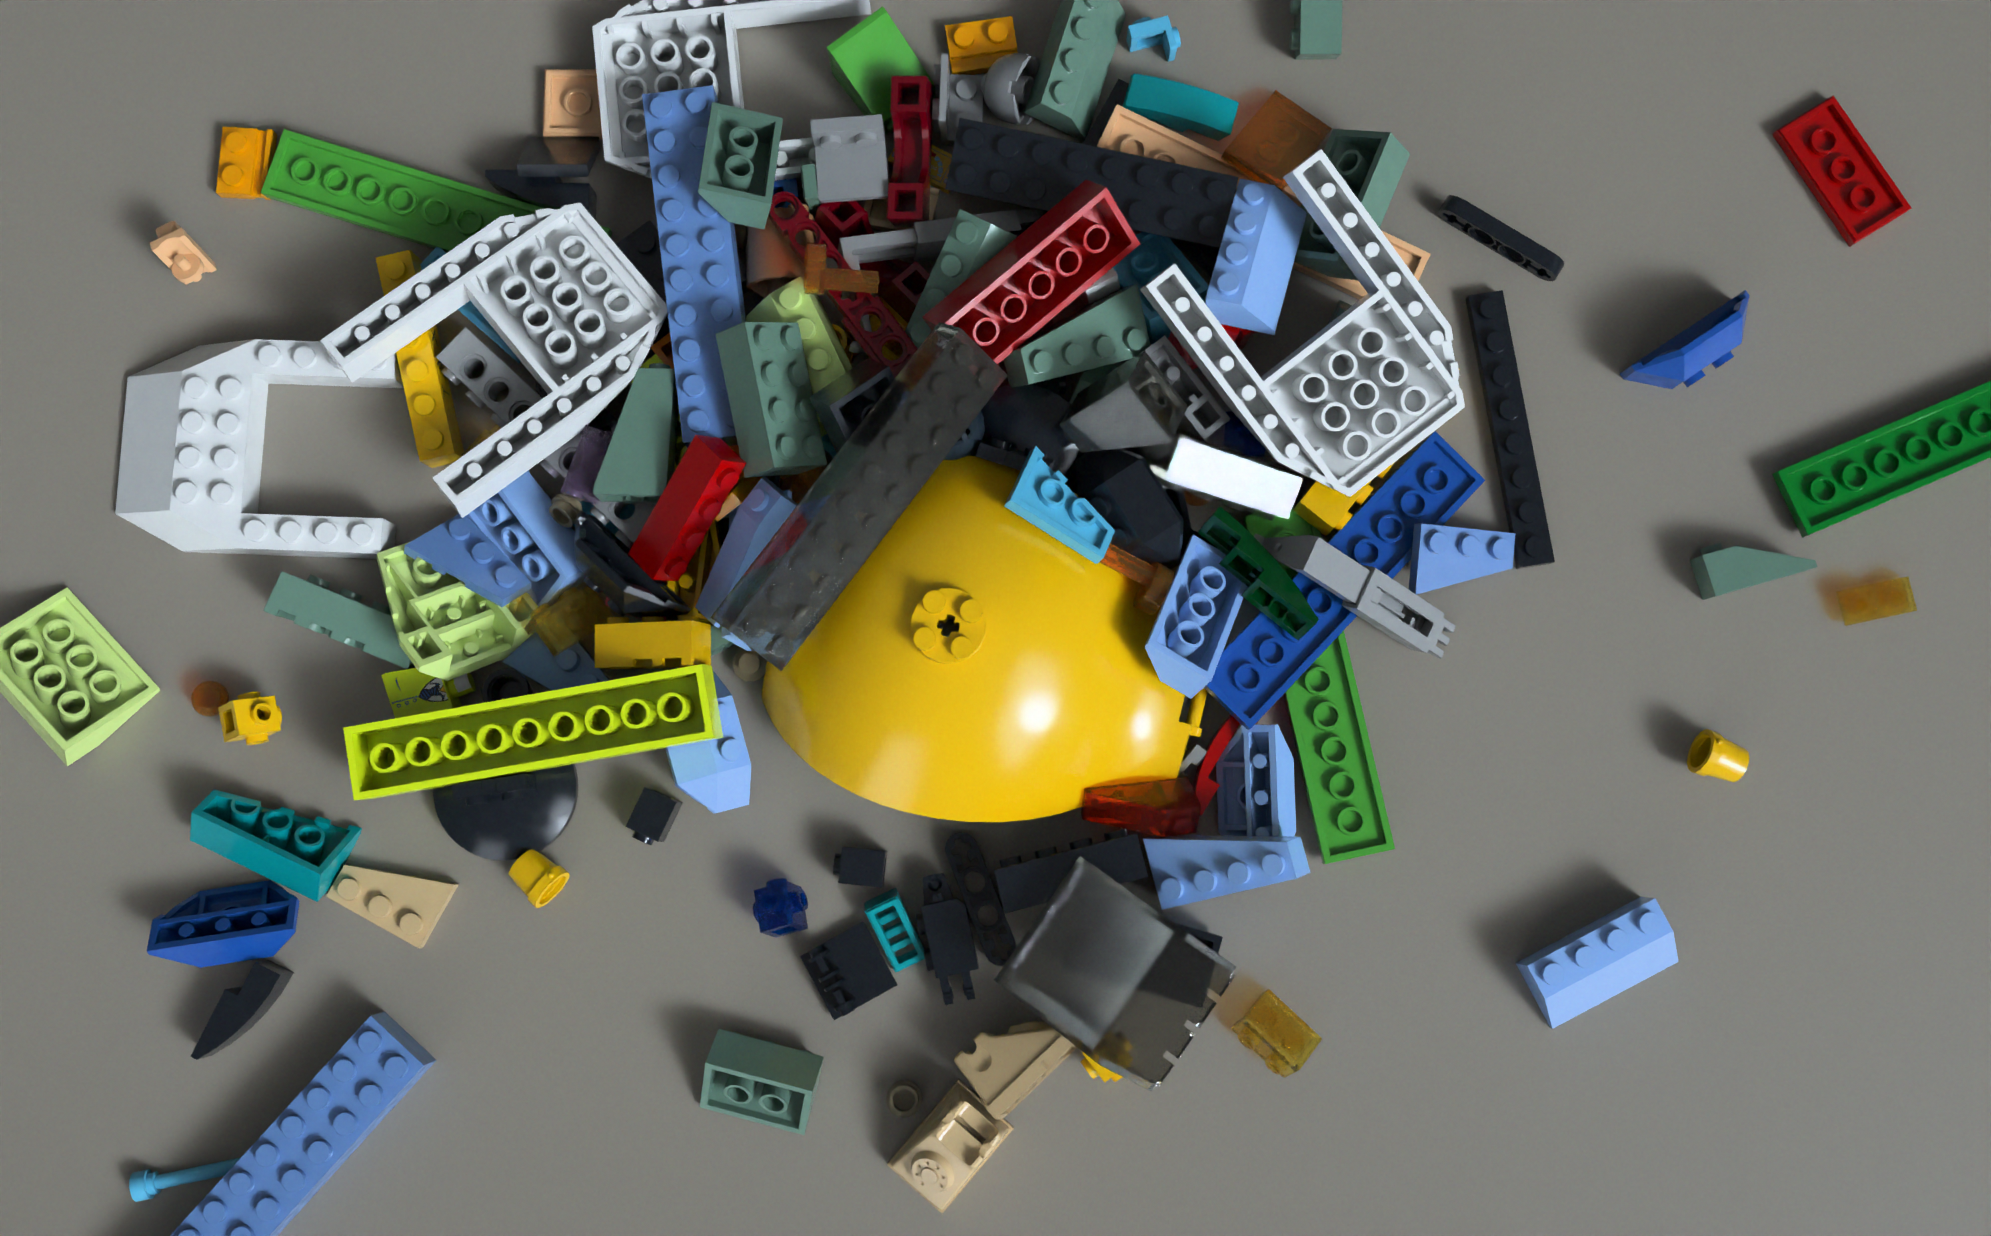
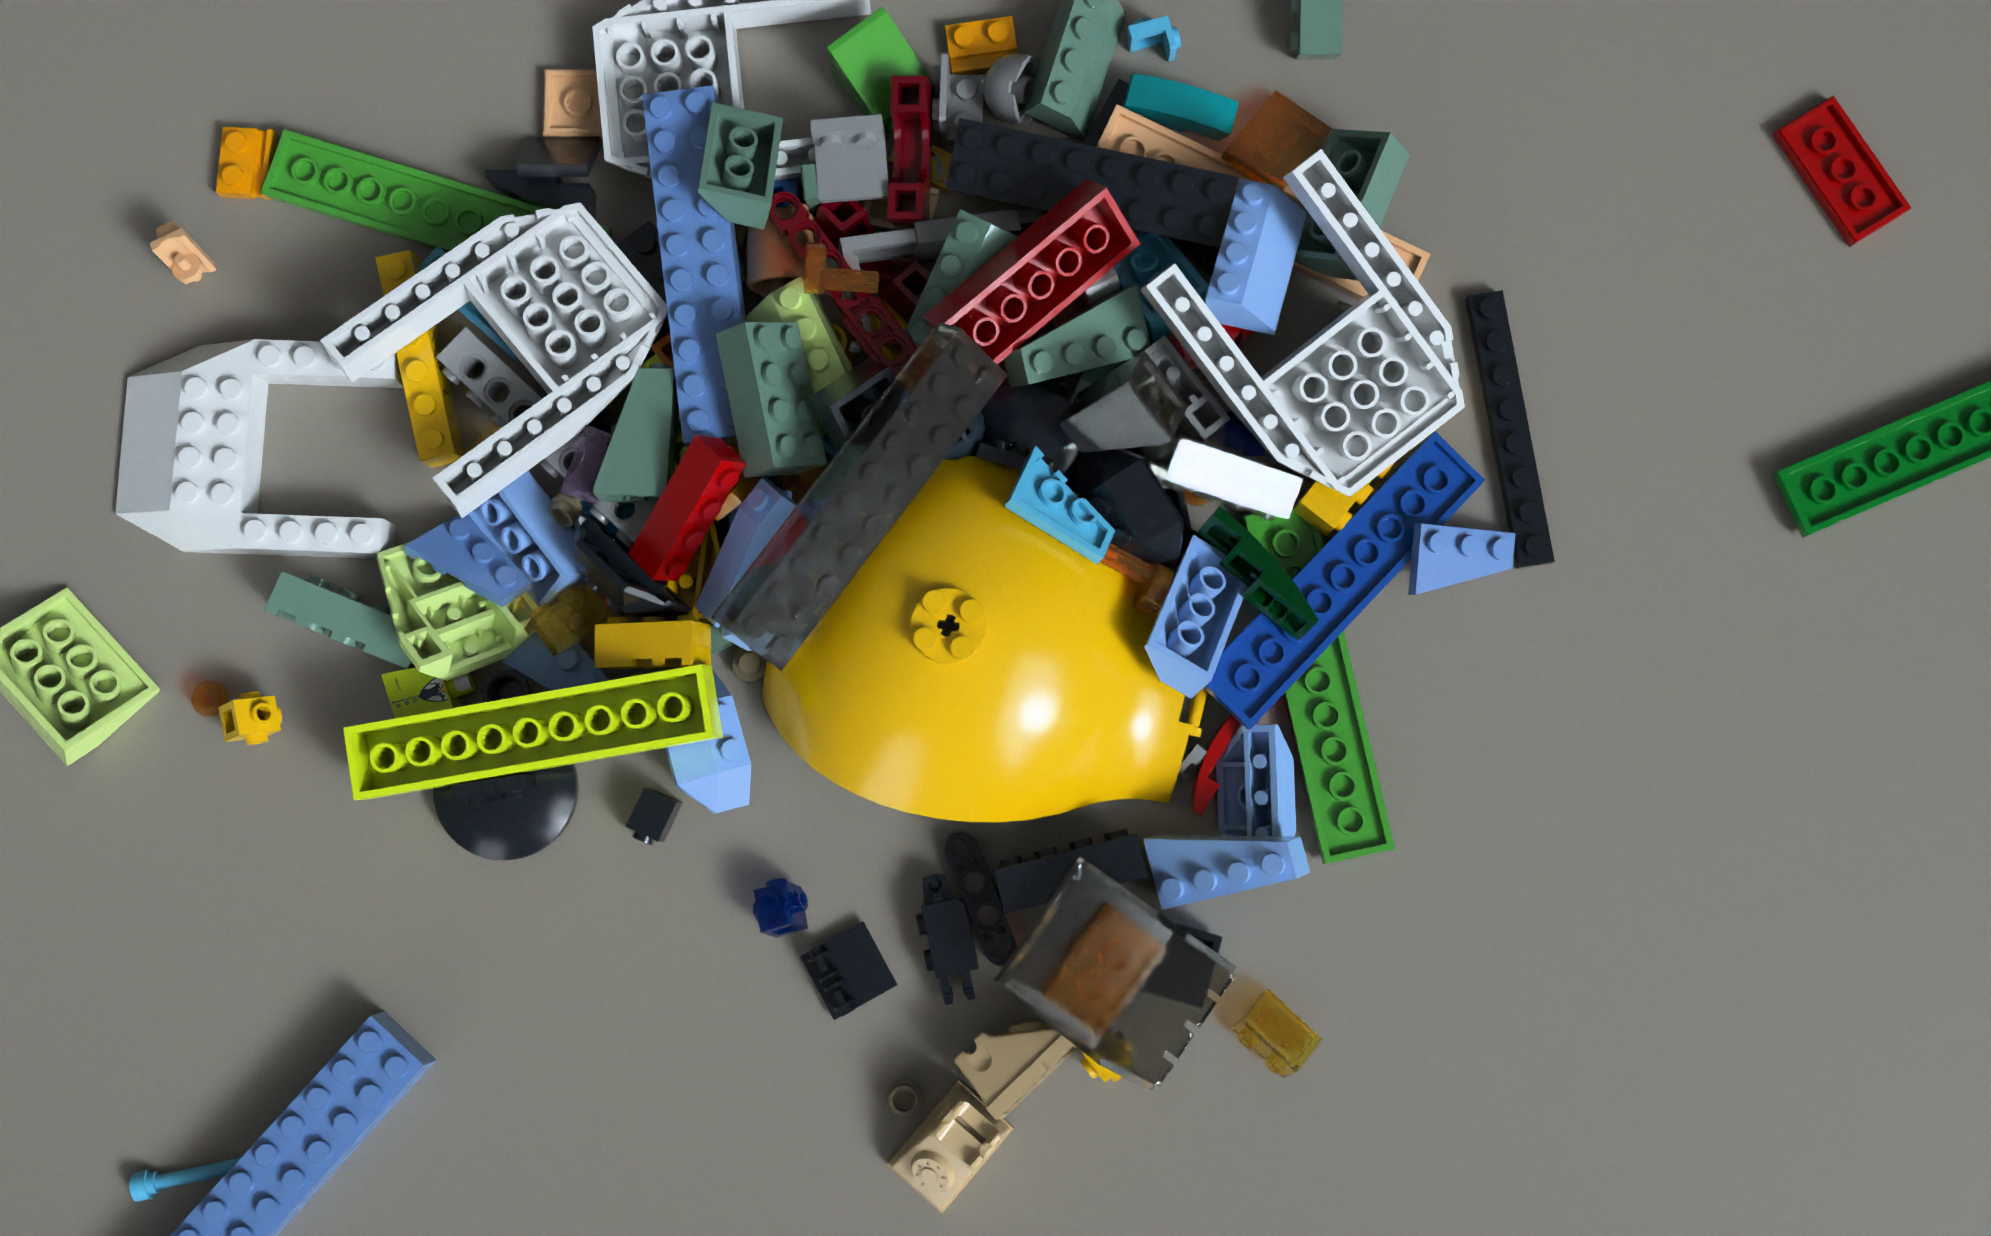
blue wedge [147,880,300,968] -> none
teal wedge [190,789,362,902] -> none
black slope [190,960,294,1060] -> none
tan wing [326,865,459,948] -> none
yellow piece [509,849,570,908] -> none
sand green slope [700,1029,824,1135] -> none
black brick [833,847,888,888] -> none
teal slope [864,888,925,973] -> none
clear red slope [1081,777,1201,837] -> none
light grey hinge [1254,533,1456,659] -> none
black beam [1438,195,1565,282] -> none
light blue slope [1516,897,1678,1029] -> none
blue wedge [1620,290,1750,389] -> none
yellow piece [1687,729,1749,782] -> none
sand green slope [1690,543,1817,600] -> none
clear yellow slope [1836,576,1917,626] -> none
none -> clear orange tile [1041,903,1168,1039]

